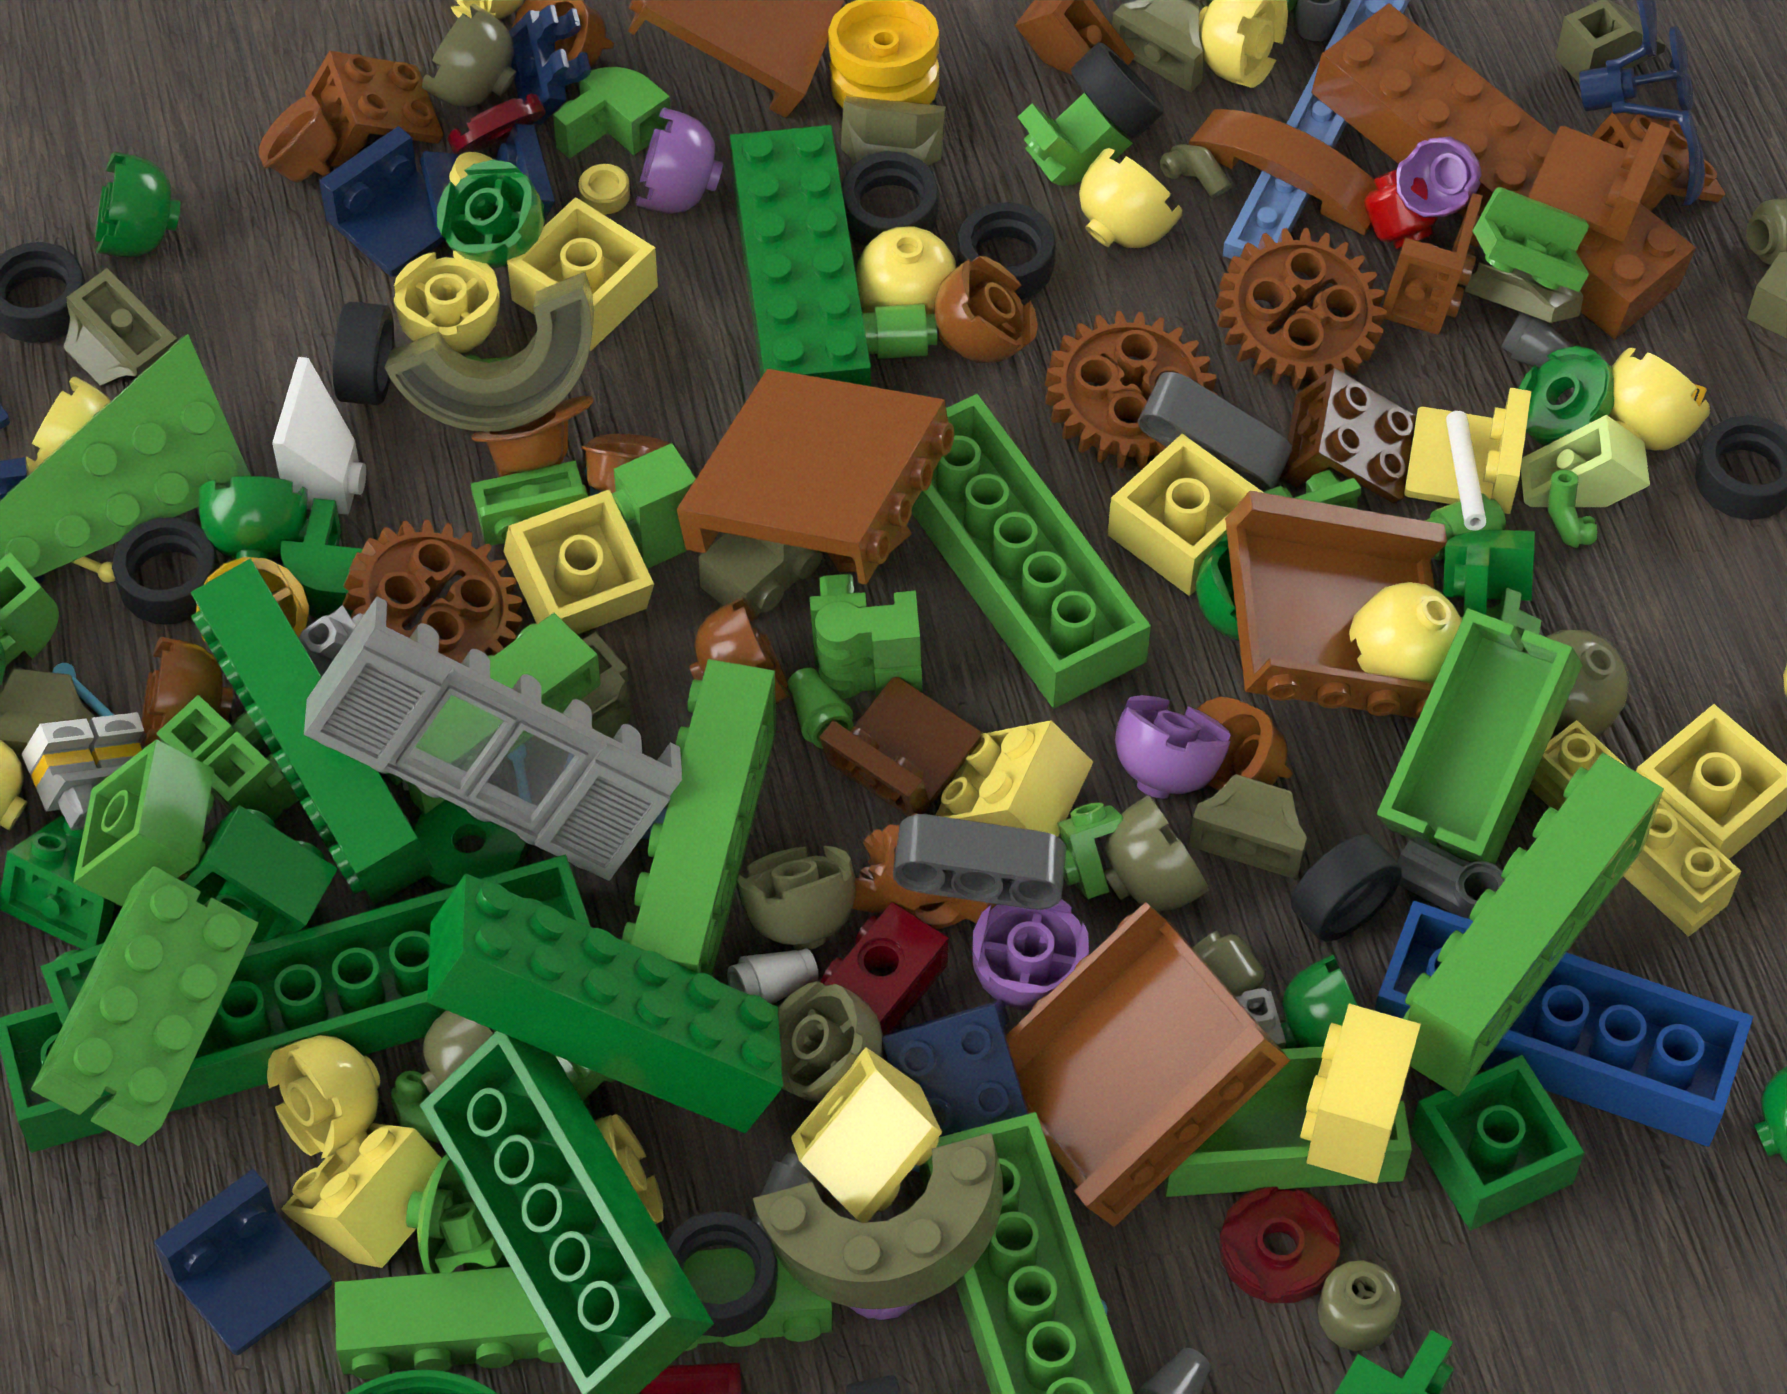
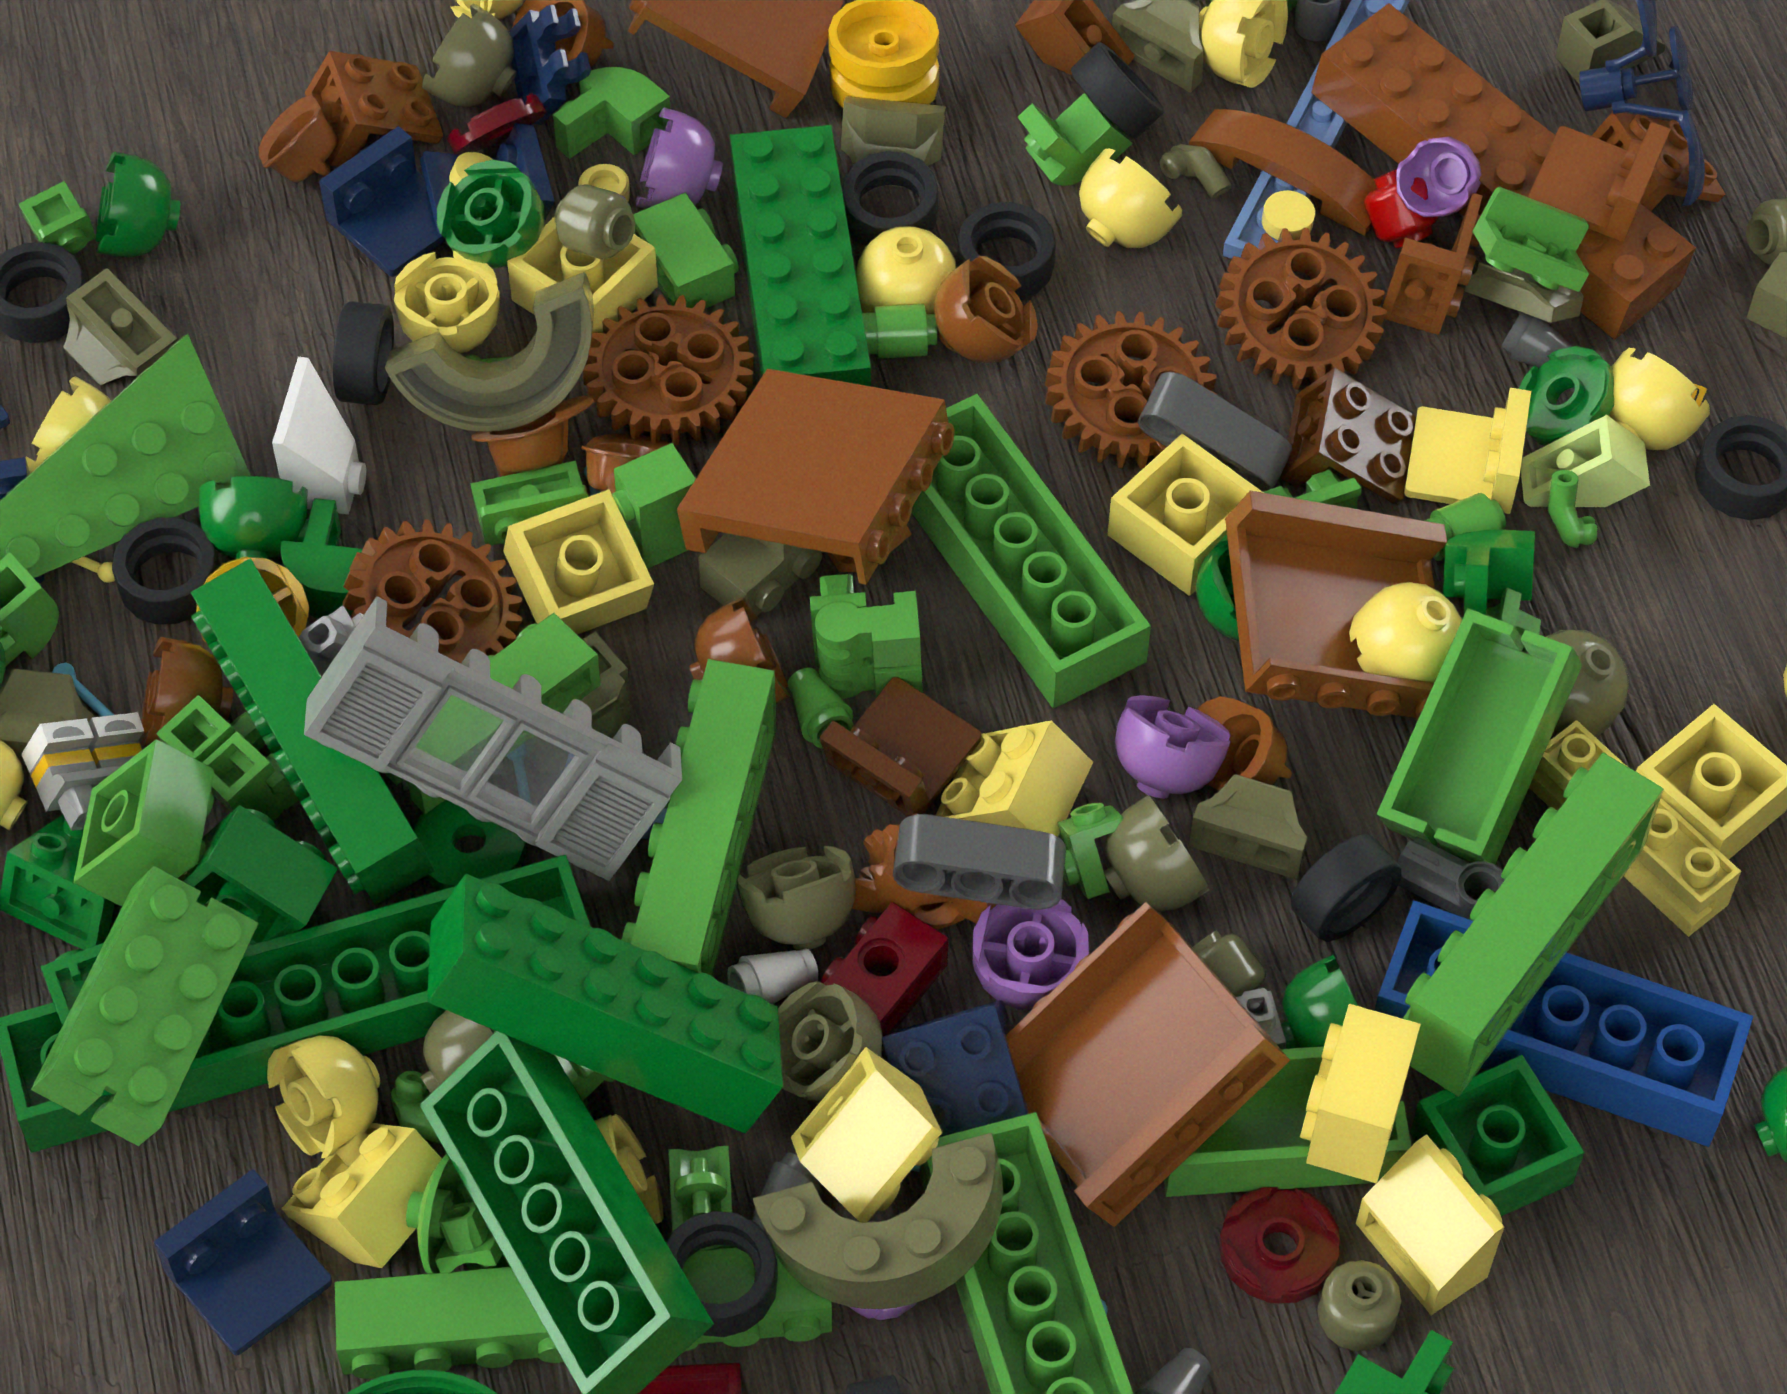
white piece [1446,411,1486,531] -> none
none -> bright green bracket [19,181,96,254]
none -> olive head [555,184,635,259]
none -> dark orange gear [583,294,754,445]
none -> bright green brick [633,192,739,308]
none -> bright green hips [668,1145,734,1251]
none -> light yellow tile [1262,190,1315,240]
none -> light yellow slope [1356,1134,1504,1315]

